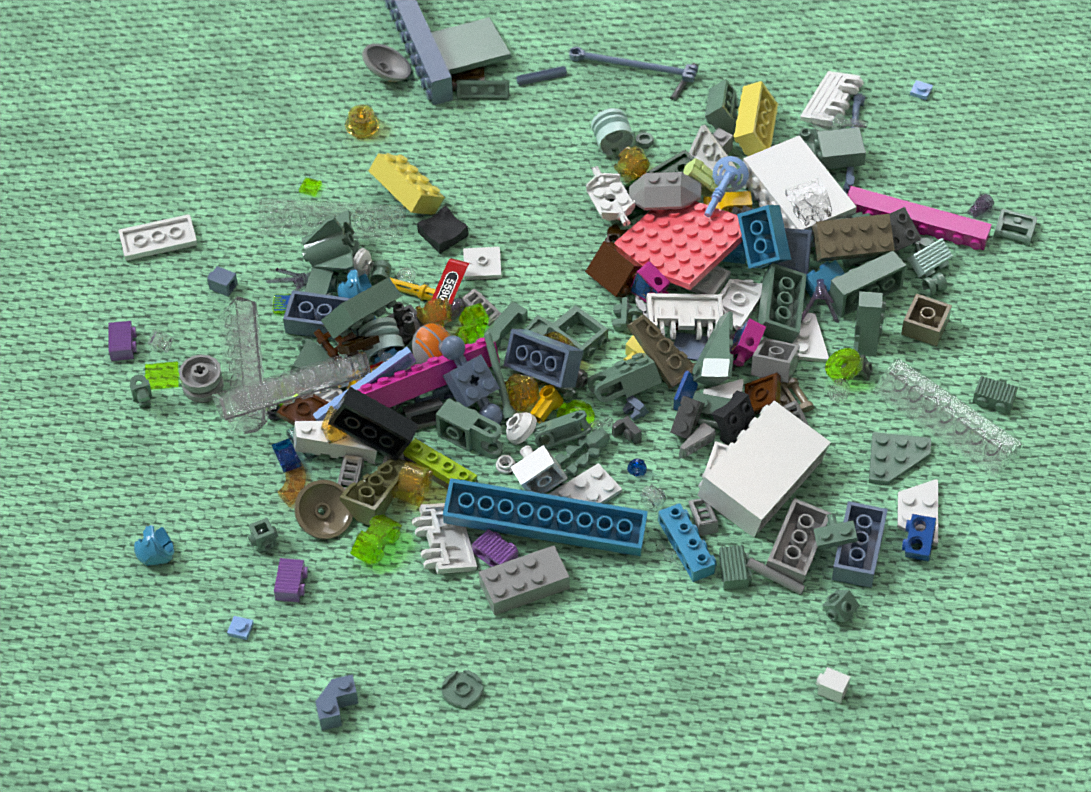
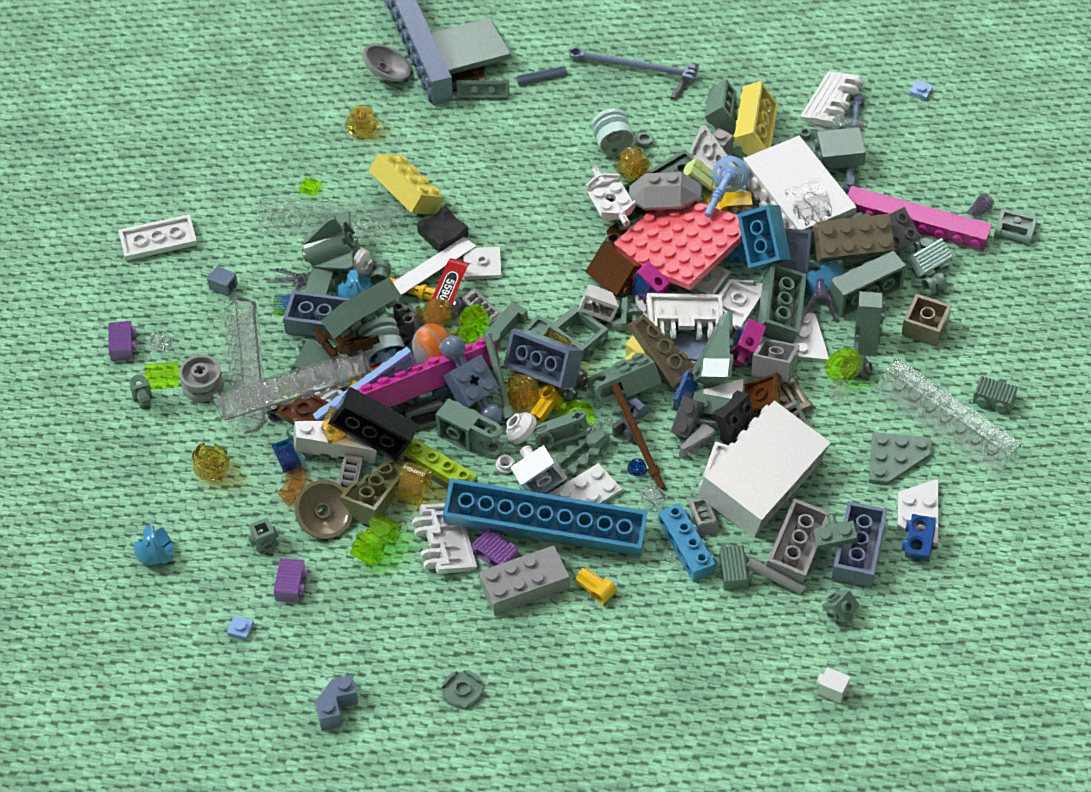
none -> clear yellow cone [192,443,230,481]
none -> white sticker [393,237,476,295]
none -> yellow piece [575,568,617,605]
none -> white torso [578,285,619,322]
none -> reddish brown bar [611,383,666,490]

